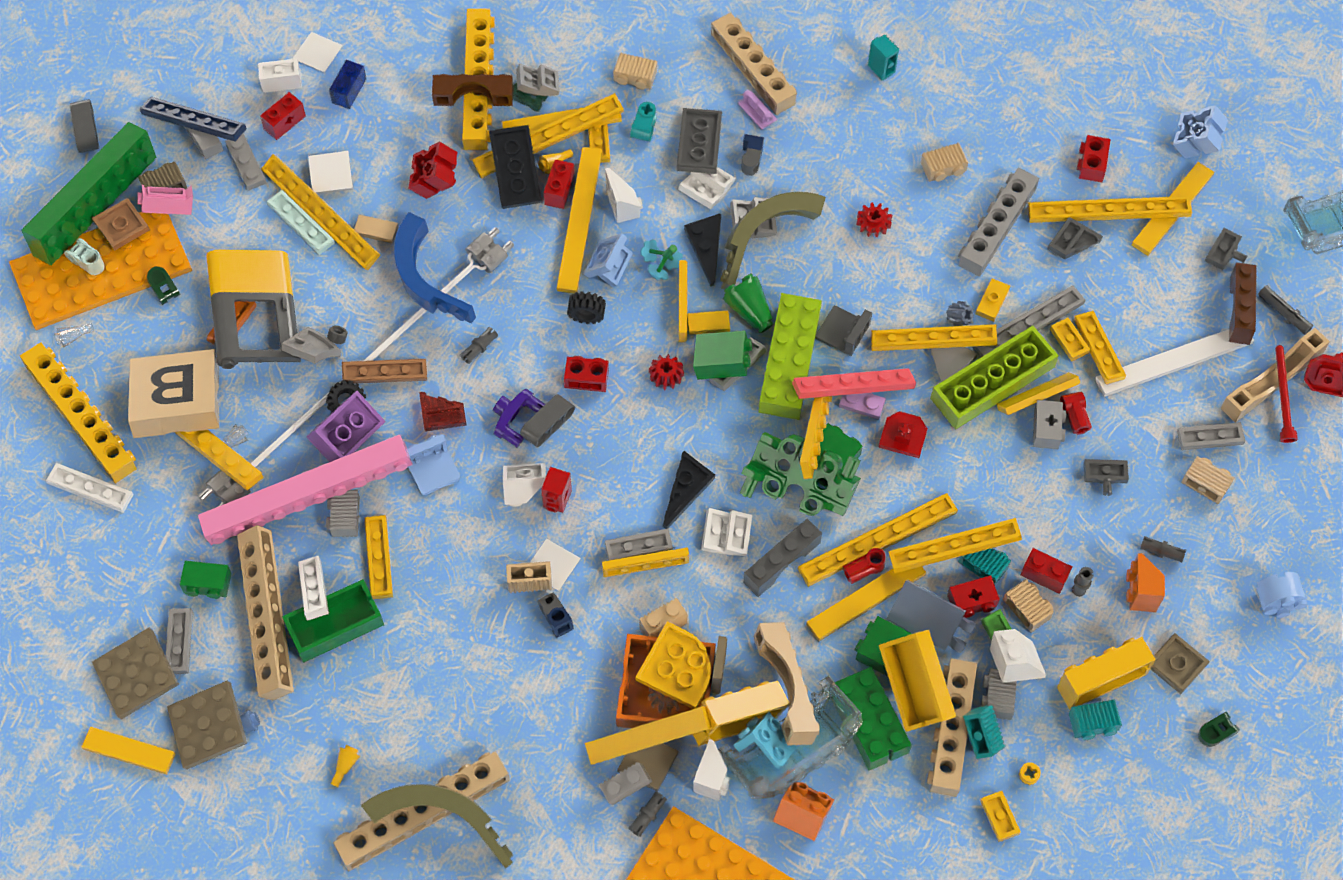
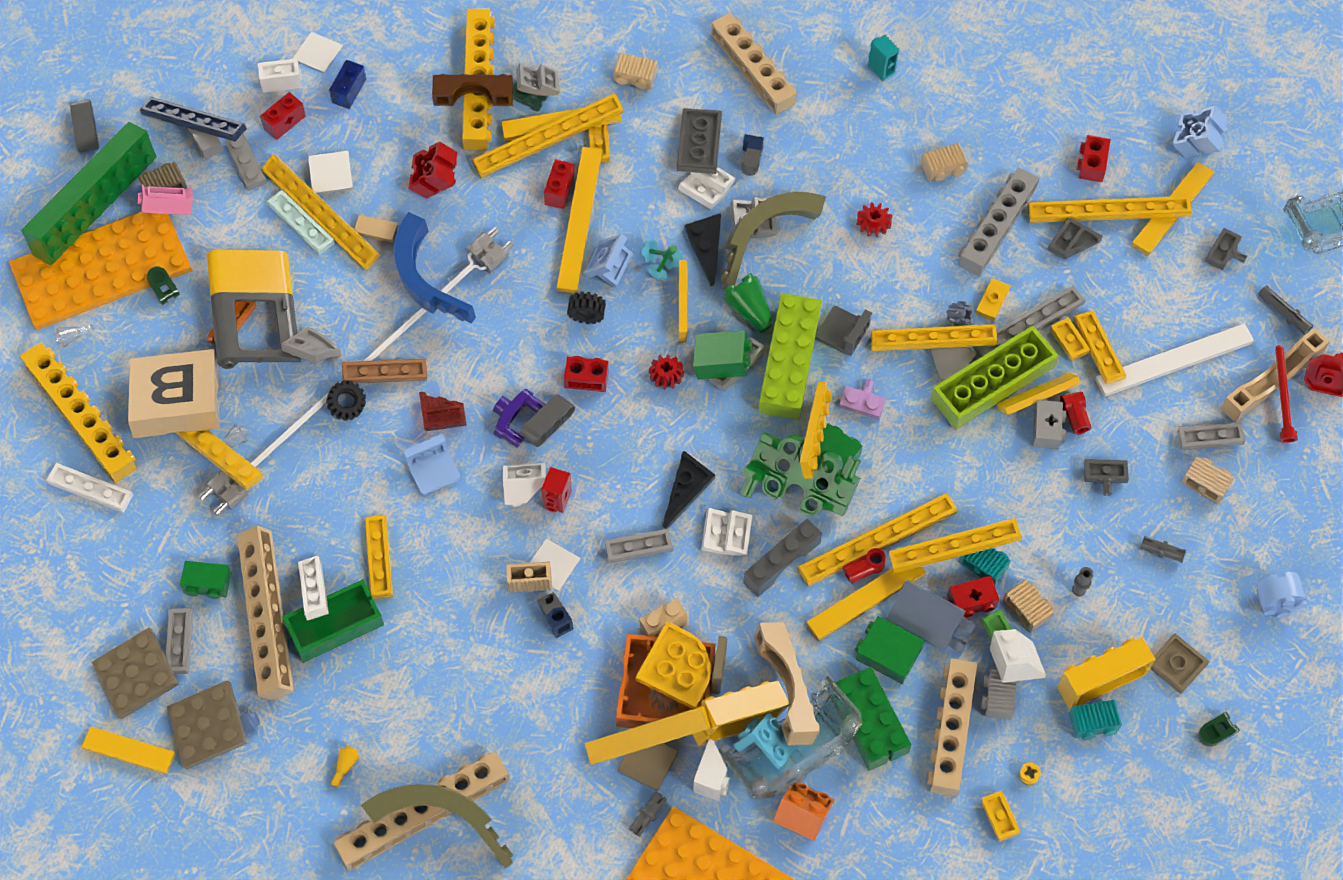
light aqua piece [64,238,105,275] -> none
medium nougat plate [92,198,150,251] -> none
bright pink brick [198,434,413,545] -> none
medium lavender slope [306,391,386,462] -> none
light grey brick [326,490,360,537] -> none
dark grey axle [327,325,348,344] -> none
dark grey pin [460,327,498,364] -> none
black plate [489,125,542,209] -> none
yellow cone [538,149,573,174] -> none
light grey brick [600,762,652,805] -> none
yellow tile [602,547,689,577] -> none
white slope [605,168,643,223] -> none
teal piece [630,102,656,142] -> none
yellow tile [687,310,730,335] -> none
lavender hinge [738,90,777,130] -> none
coral plate [792,368,916,399] -> none
red piece [878,411,928,458] -> none
yellow piece [879,630,956,732] -> none
teal brick [963,705,1006,759] -> none
red brick [1020,548,1073,594] -> none
orange slope [1126,553,1165,612] -> none
reddish brown arch [1229,262,1257,345] -> none

